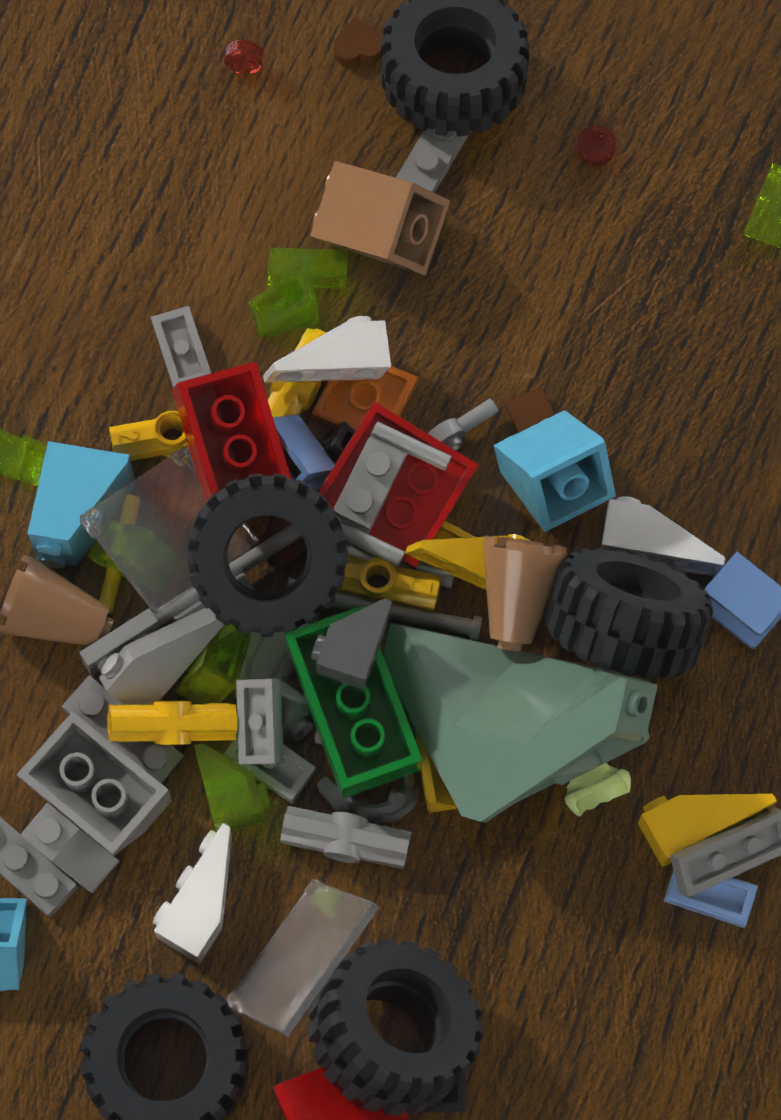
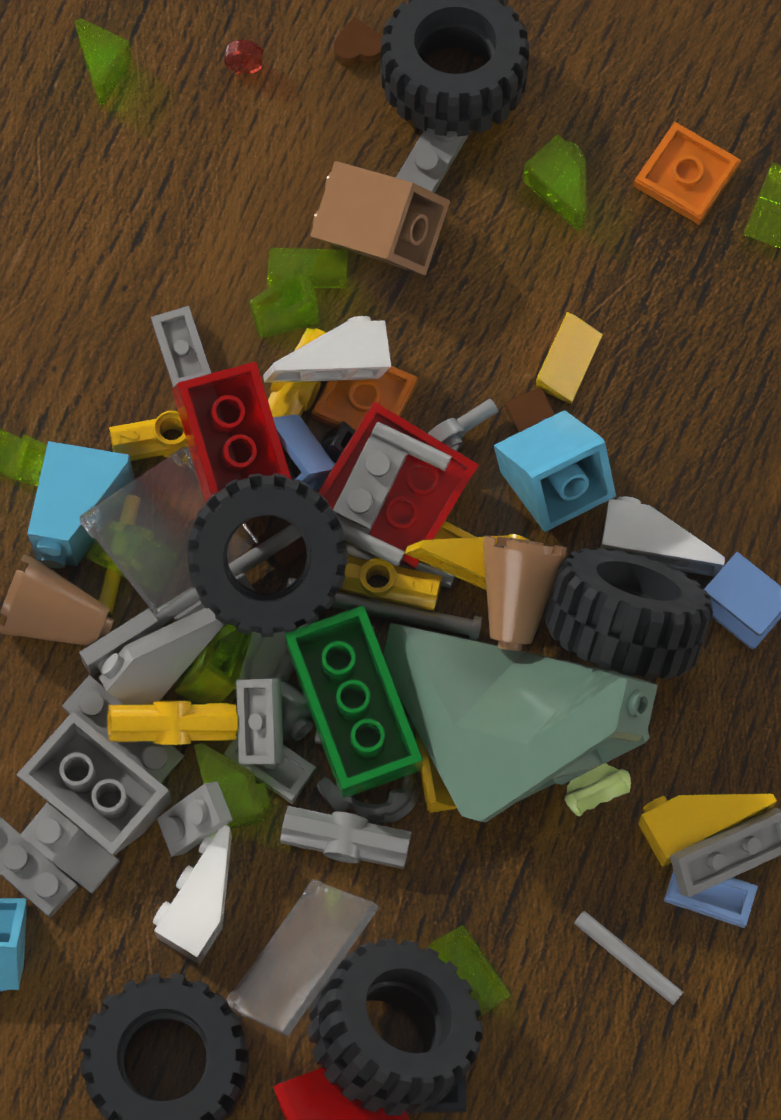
dark grey slope [311,599,392,690] -> none
clear red tile [576,125,616,166] -> none
none -> clear neon green slope [74,19,132,105]
none -> light grey plate [157,781,233,856]
none -> clear neon green slope [428,925,511,1018]
none -> clear neon green slope [523,134,586,231]
none -> yellow slope [535,312,603,404]
none -> light grey bar [574,911,684,1005]
none -> orange tile [633,122,741,225]

